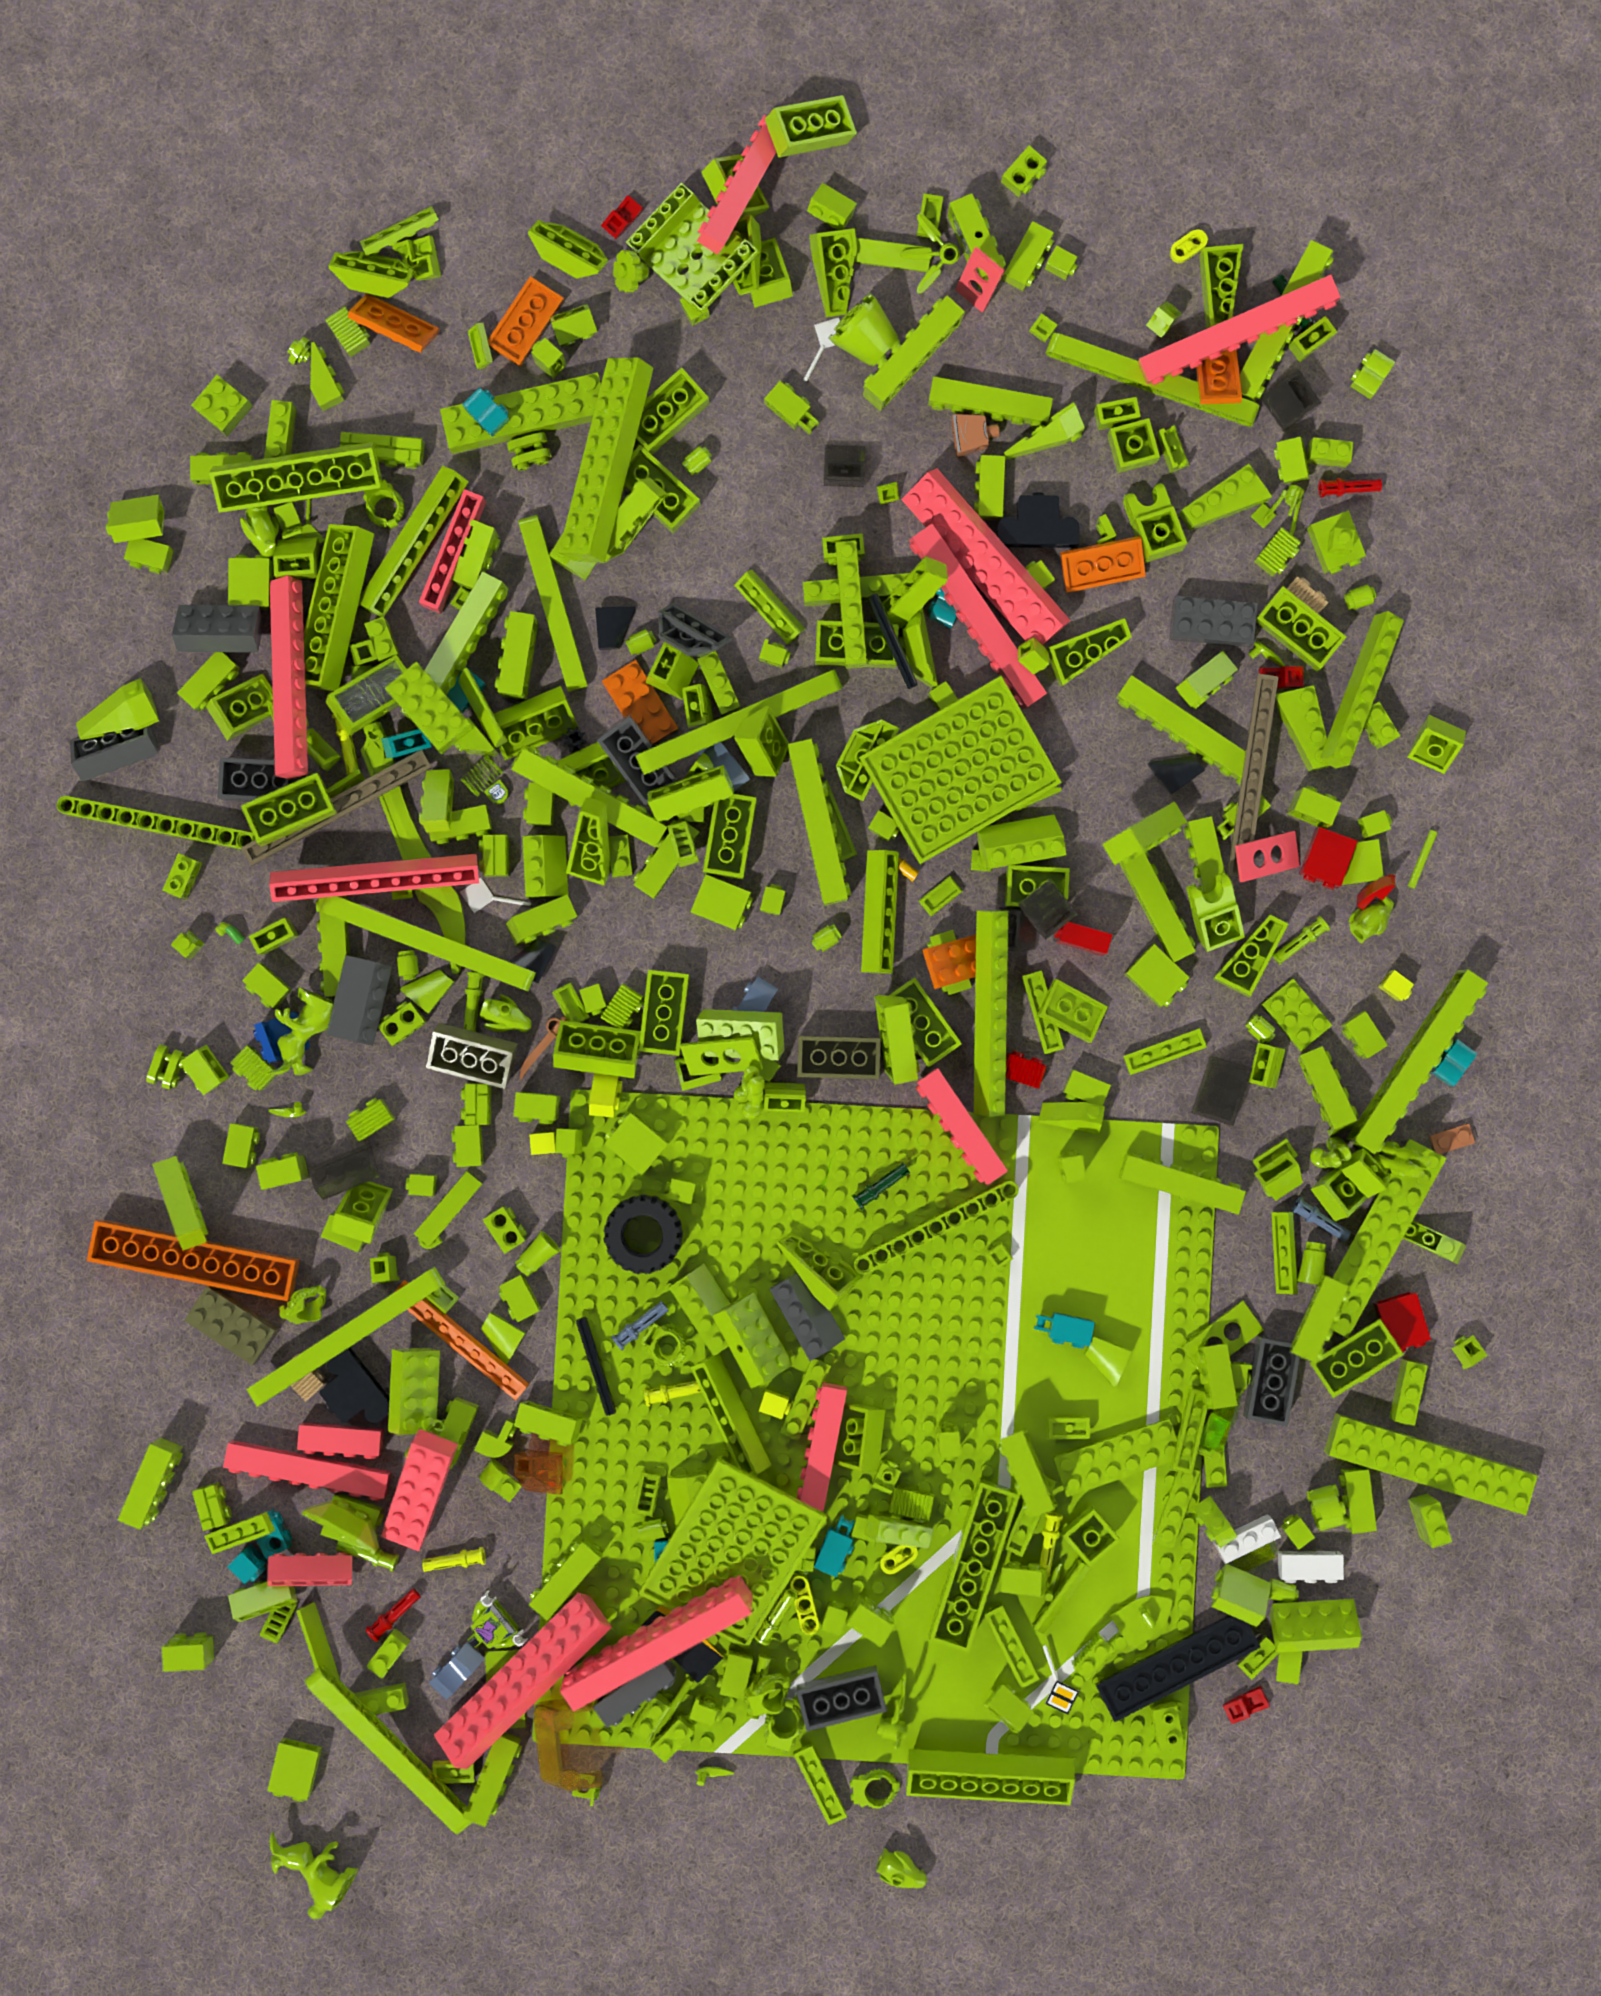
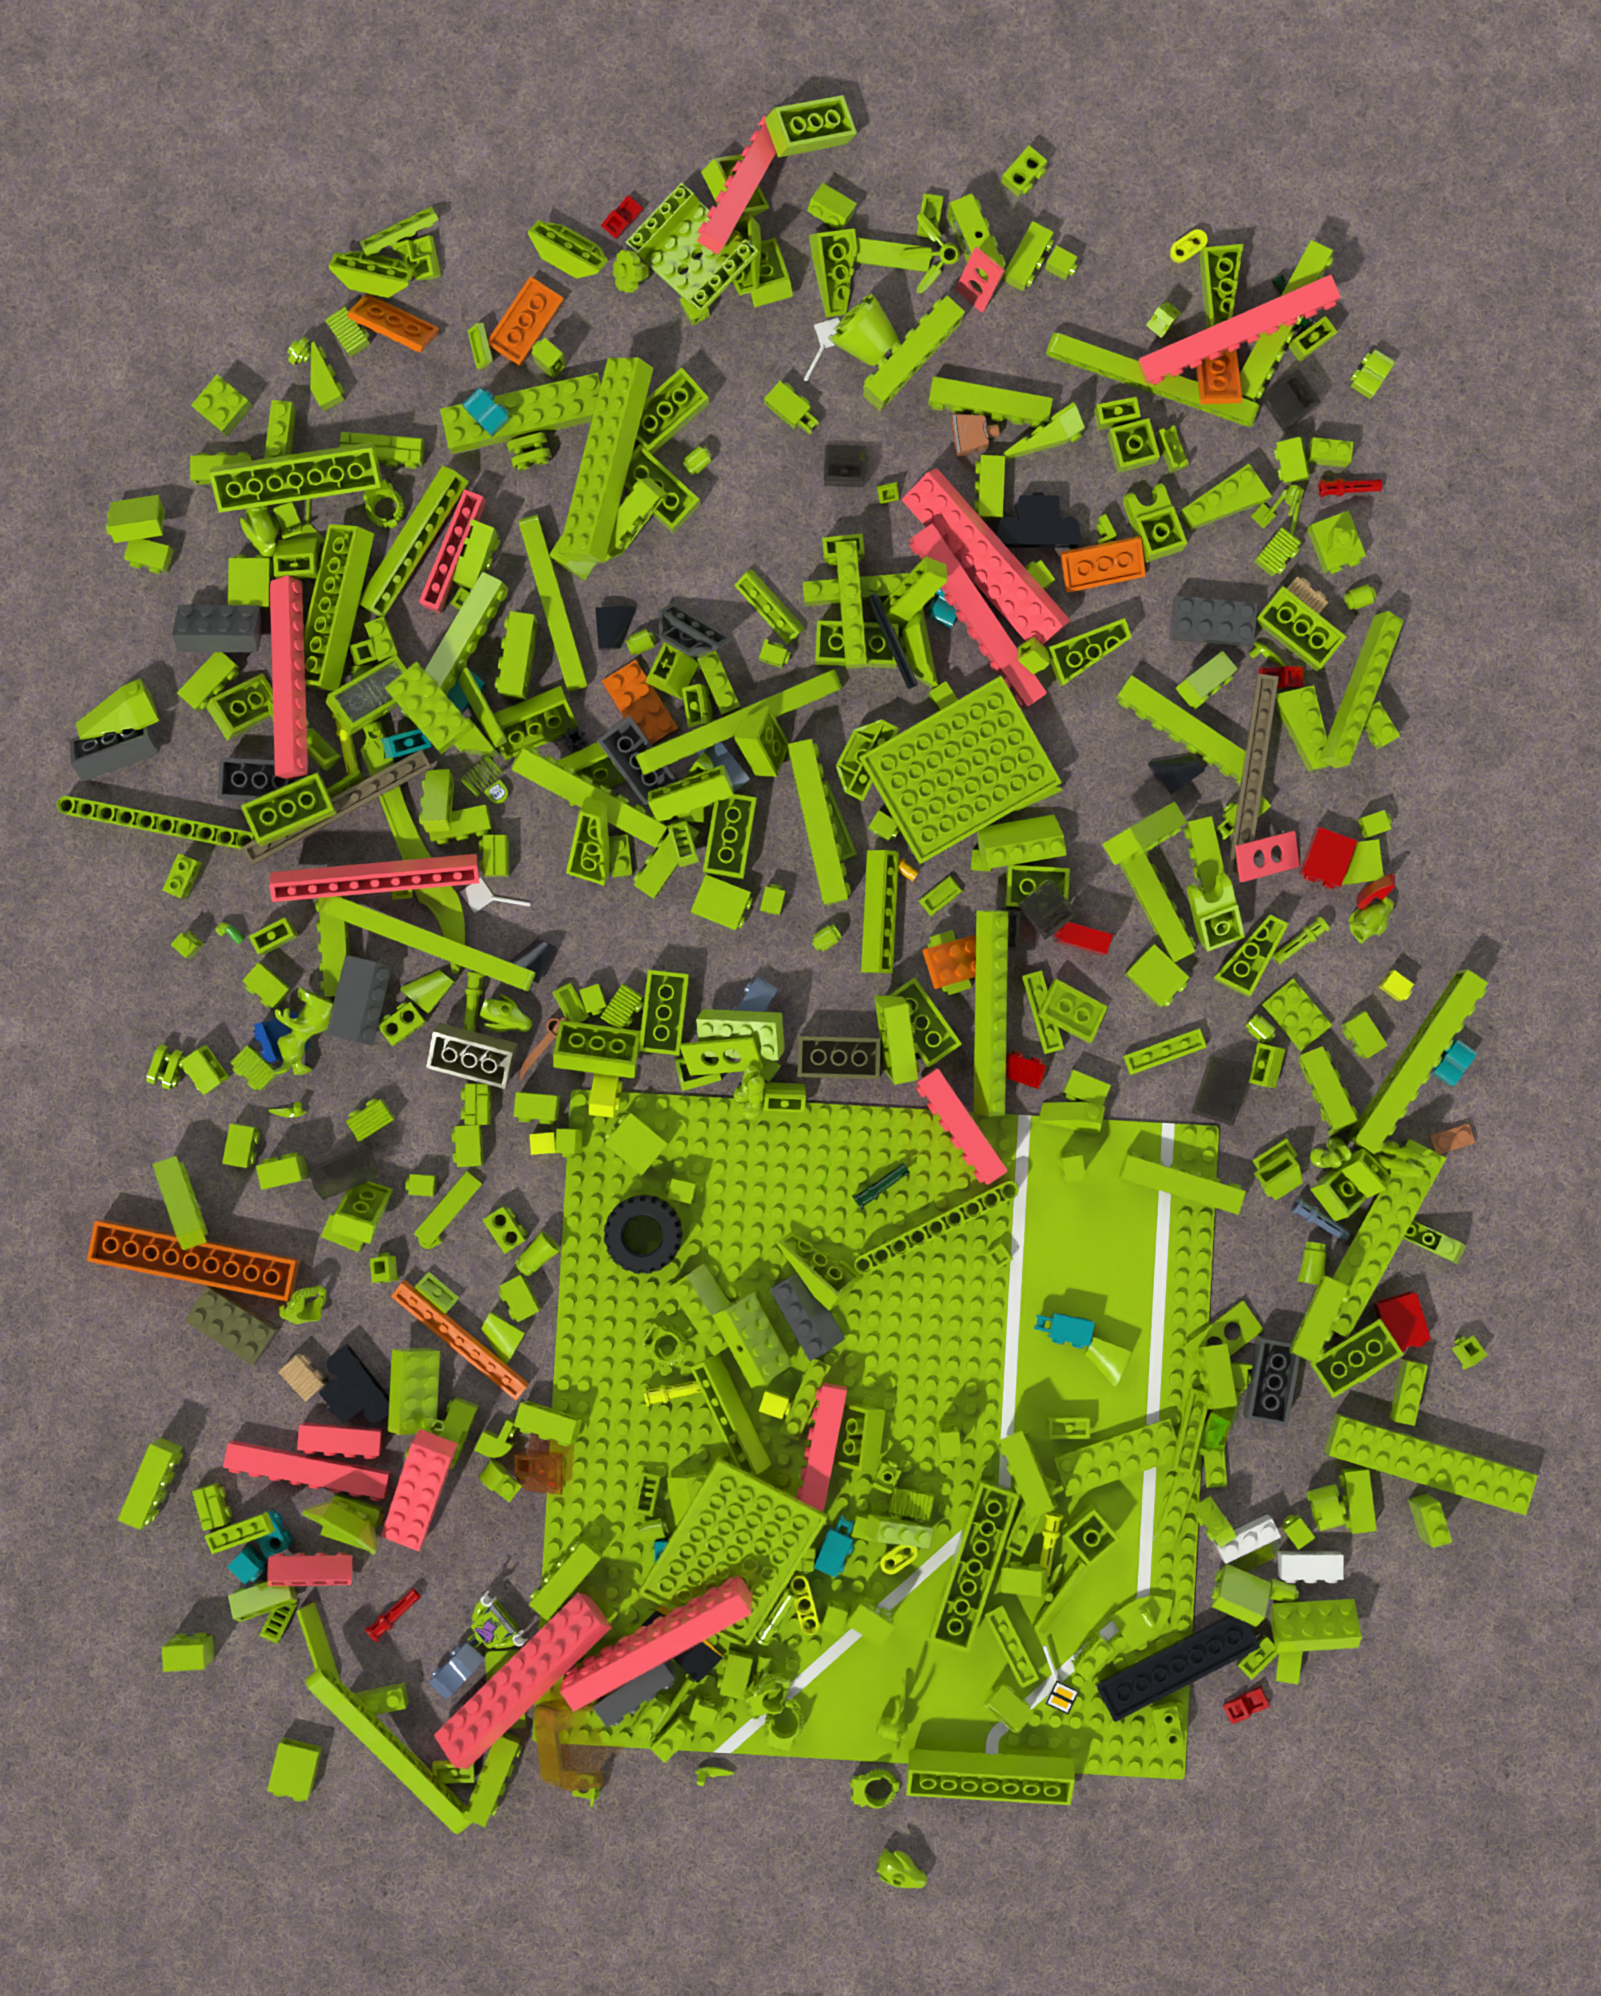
lime beam [246,1267,446,1407] -> none
lime animal [270,1832,359,1919] -> none
lime pin [336,1541,399,1572] -> none
lime brick [366,1628,411,1678] -> none
lime brick [397,950,419,980] -> none
neon yellow pin [422,1546,486,1572] -> none
lime wedge [506,894,577,946] -> none
lime slope [522,835,569,899] -> none
lime brick [523,782,555,826] -> none
lime brick [549,304,597,346] -> none
black axle [576,1317,616,1416] -> none
sand blue pin [611,1300,669,1350] -> none
lime plate [793,1743,847,1825] -> none
dark grey brick [796,1665,887,1731] -> none
lime plate [1029,313,1058,343] -> none
lime plate [1271,1212,1298,1294] -> none
lime brick [1286,786,1341,829] -> none
lime slope [1407,715,1466,774] -> none
lime bar [1407,830,1437,889] -> none

